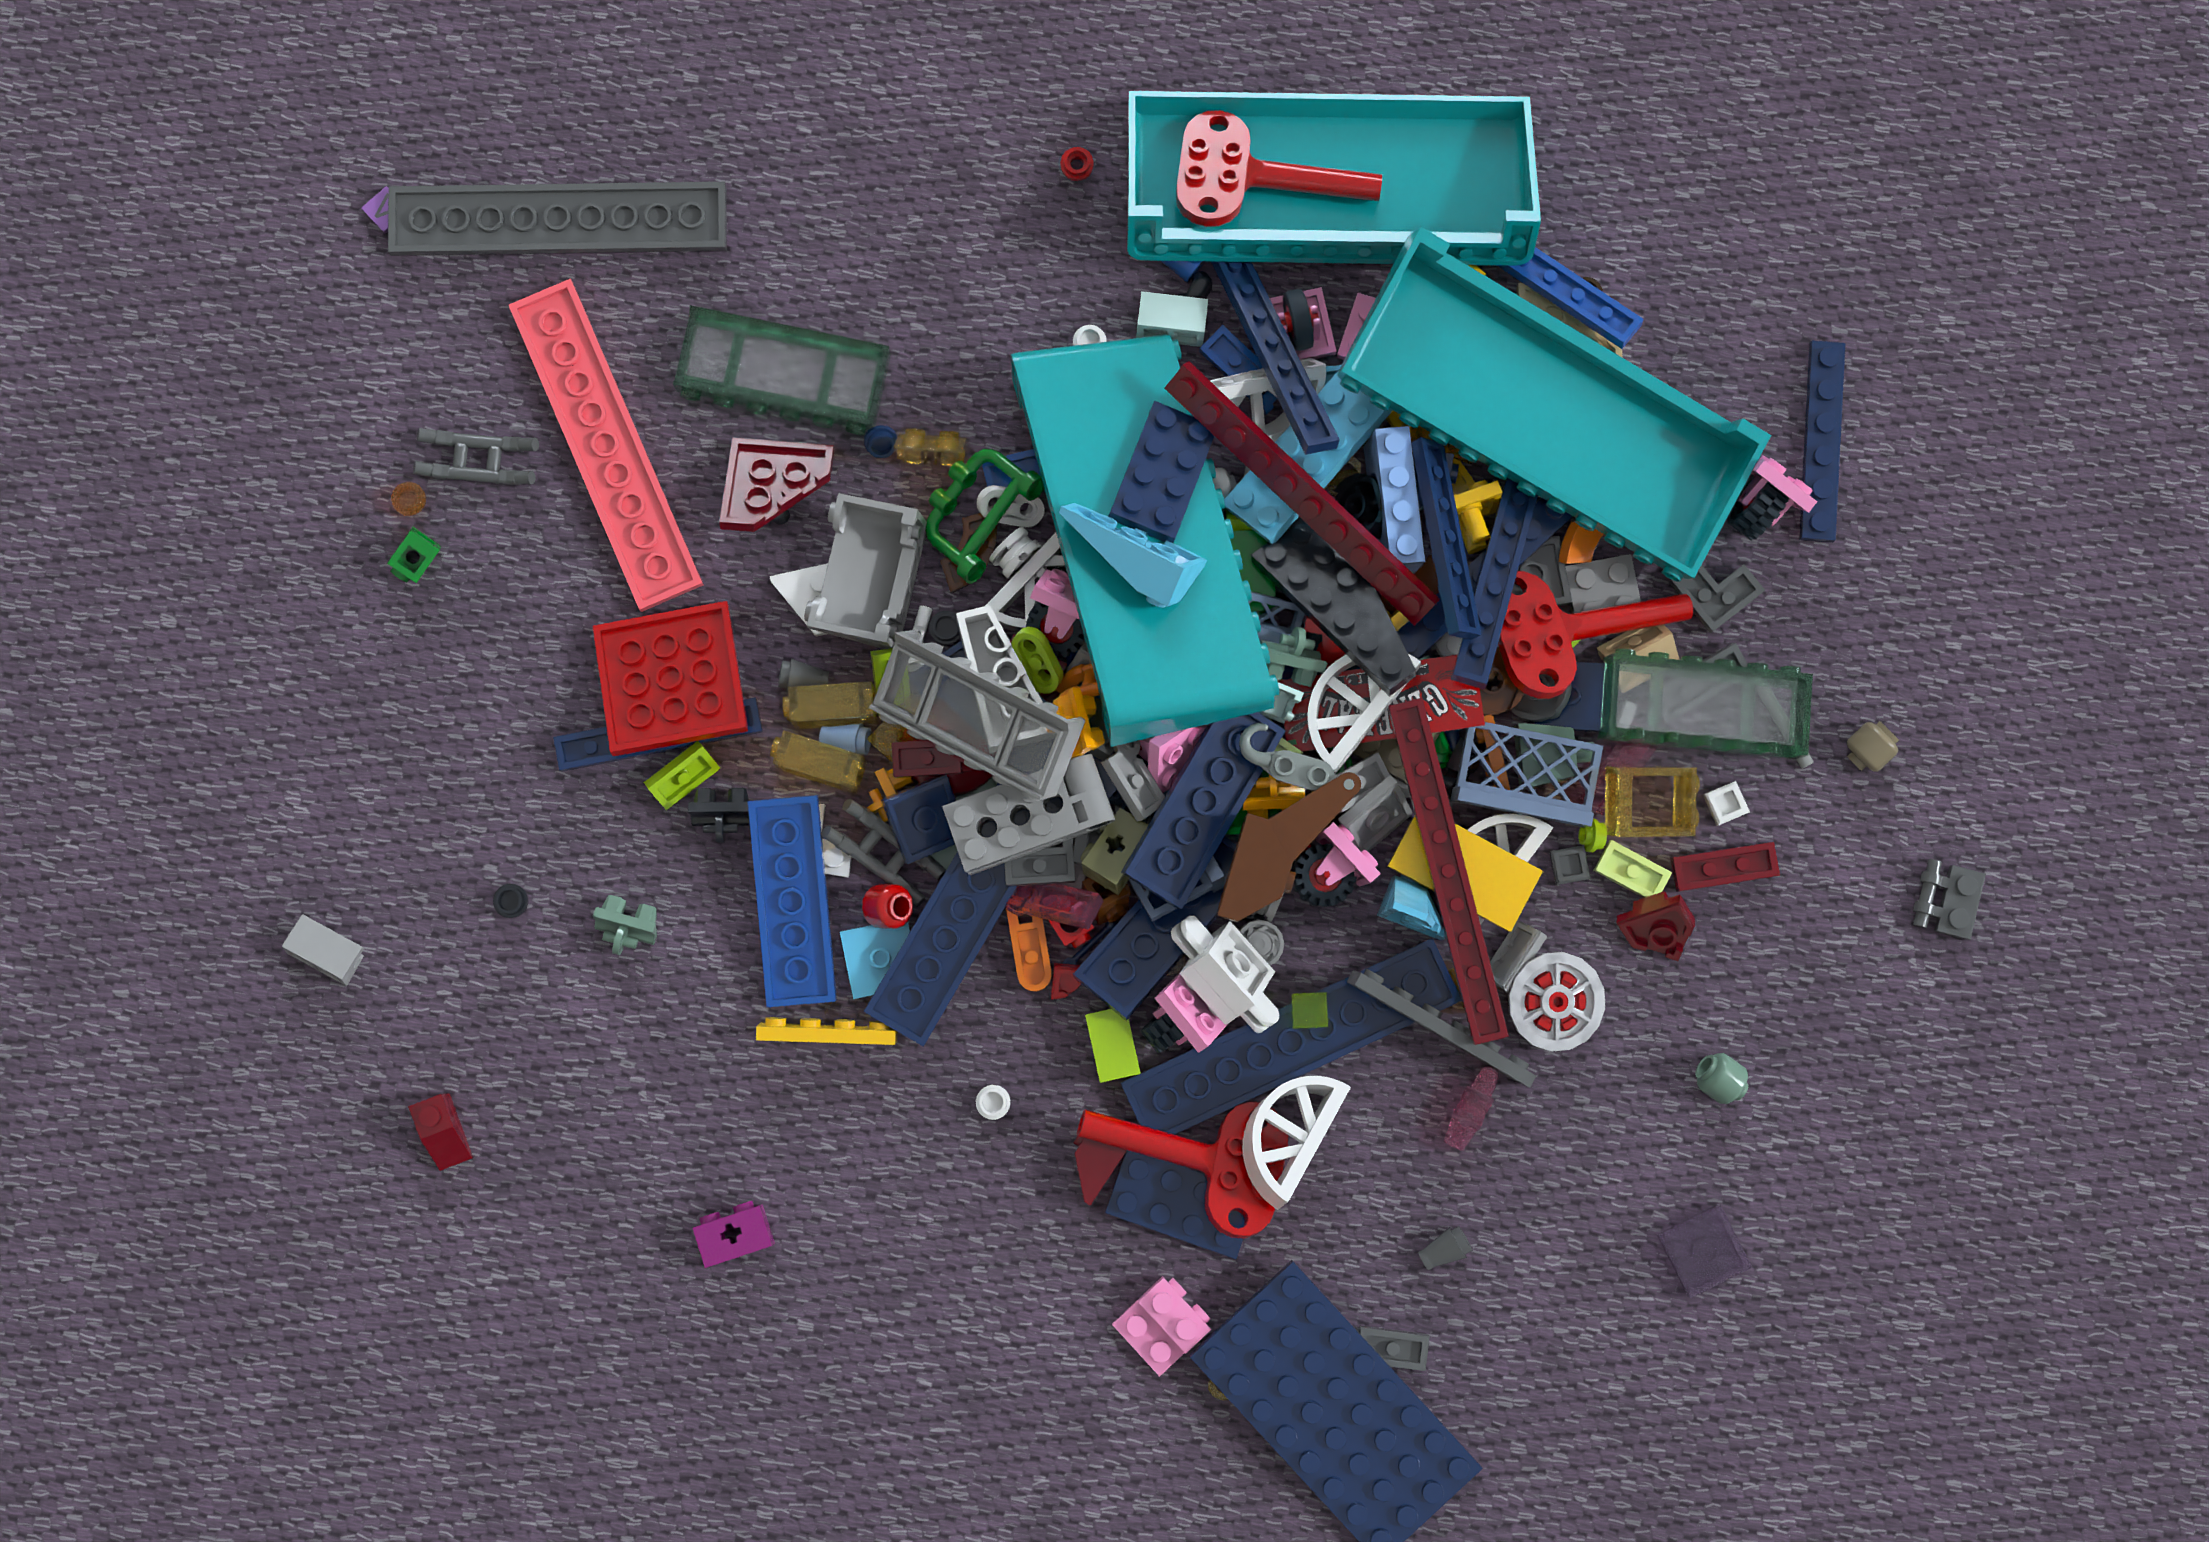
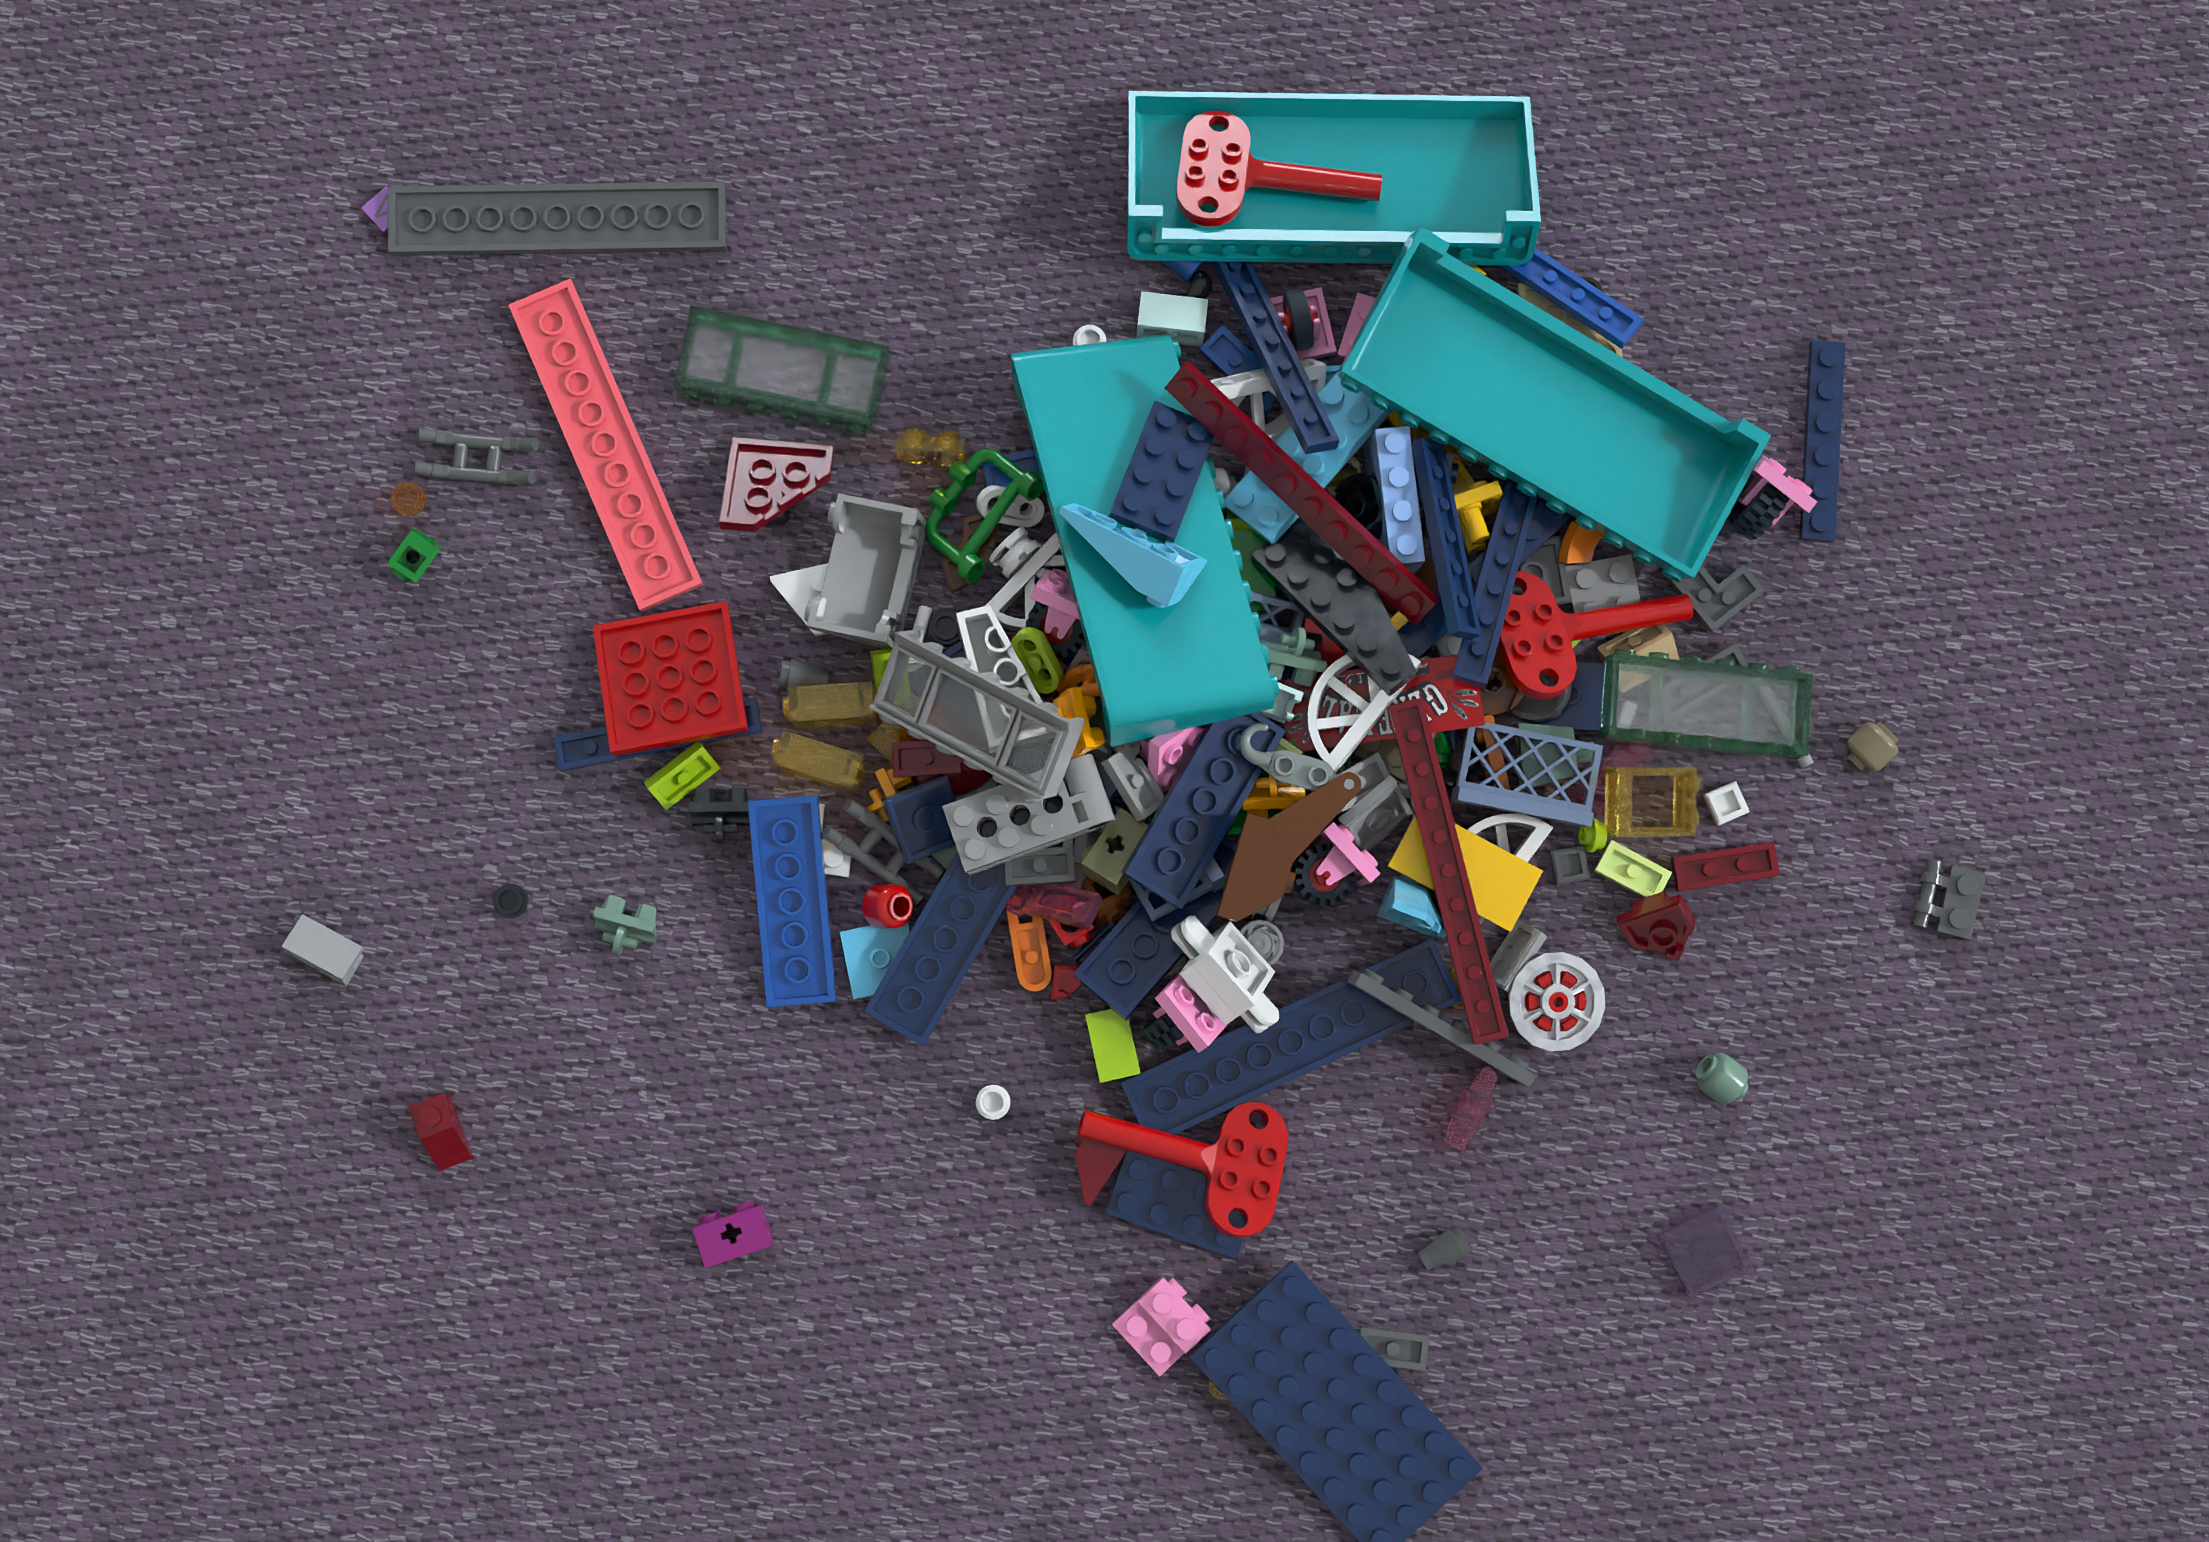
yellow plate [756,1017,897,1045] -> none
light blue cone [819,723,872,757] -> none
dark blue plate [864,425,898,458] -> none
red plate [1060,147,1094,181] -> none
white window [1242,1076,1351,1210] -> none
clear neon green tile [1291,992,1328,1029] -> none

